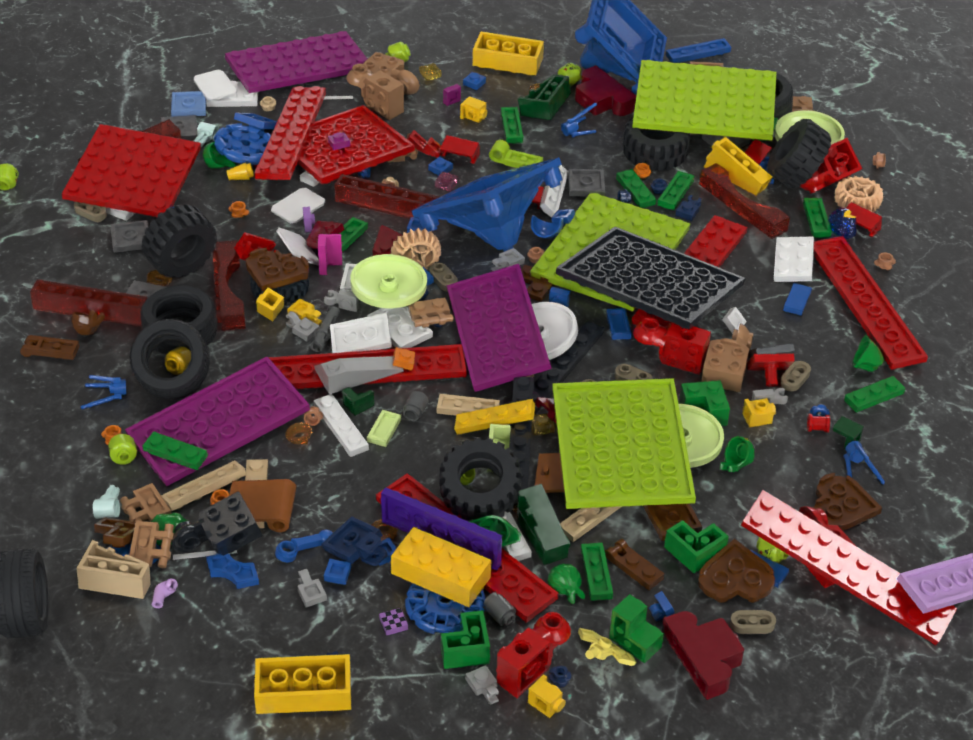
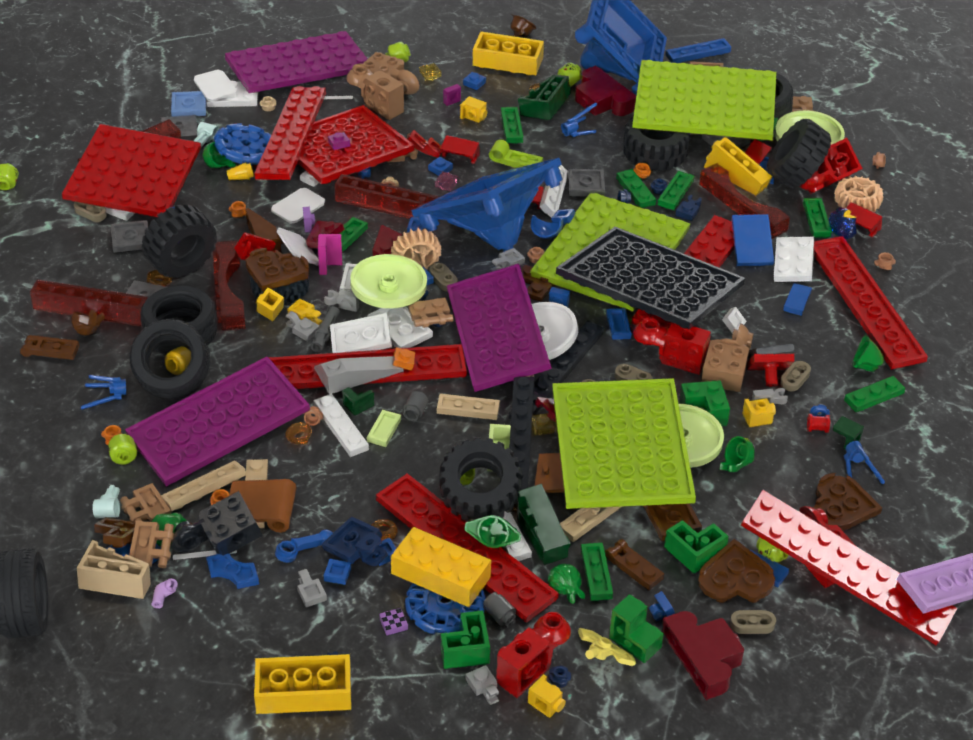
green plate [142,431,208,470] -> none
blue tile [234,113,278,129] -> none
dark purple plate [381,487,502,570] -> none
yellow plate [454,399,535,435] -> none
none -> reddish brown slope [245,208,284,252]
none -> reddish brown piece [510,14,537,37]
none -> blue tile [731,214,774,266]

